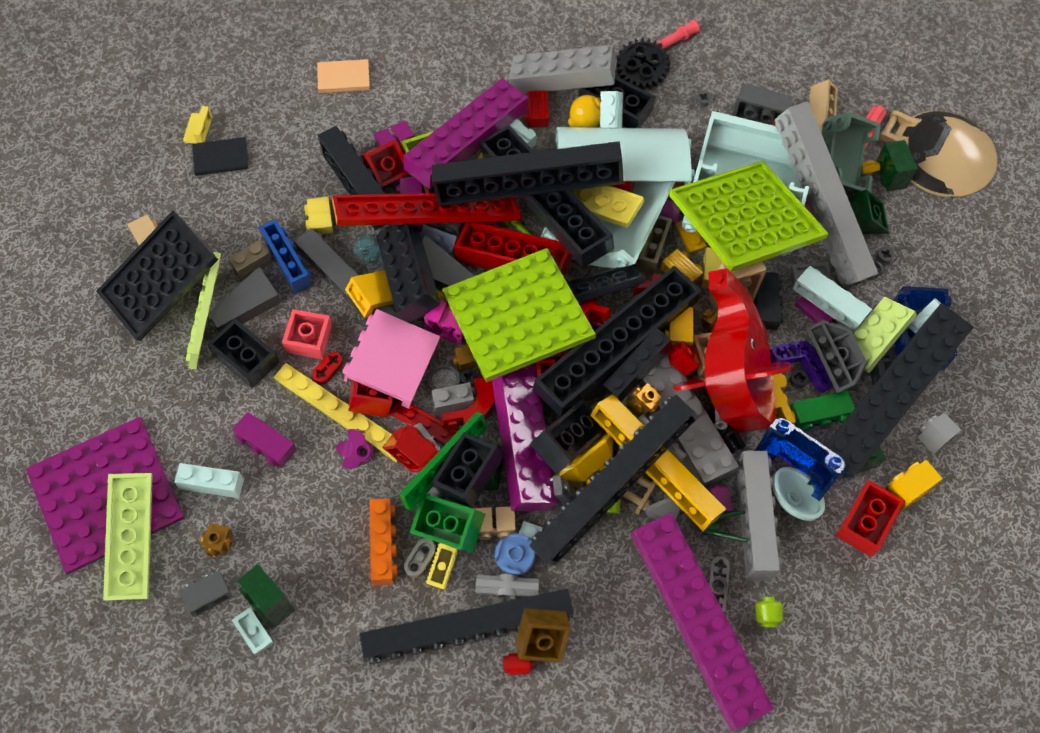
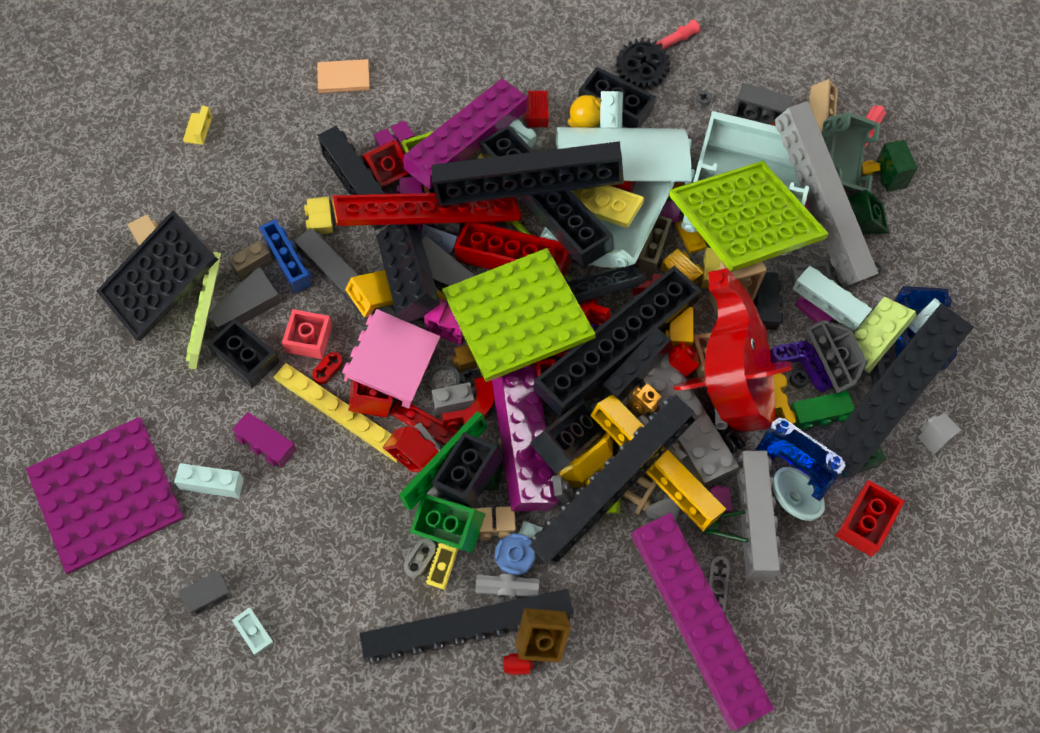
yellowish green plate [103,473,153,601] -> none
black tile [192,137,249,176] -> none
pearl gold brick [200,523,234,558] -> none
dark green brick [237,564,295,627] -> none
magenta plate [335,429,374,469] -> none
clear light blue brick [353,234,380,264] -> none
orange brick [370,498,397,586] -> none
light grey brick [509,45,617,94] -> none
pearl gold gear [701,309,718,331] -> none
lime head [755,597,783,627] -> none
dark grey bush [876,247,895,265] -> none
tan dish [879,110,997,197] -> none
yellow brick [887,460,943,512] -> none

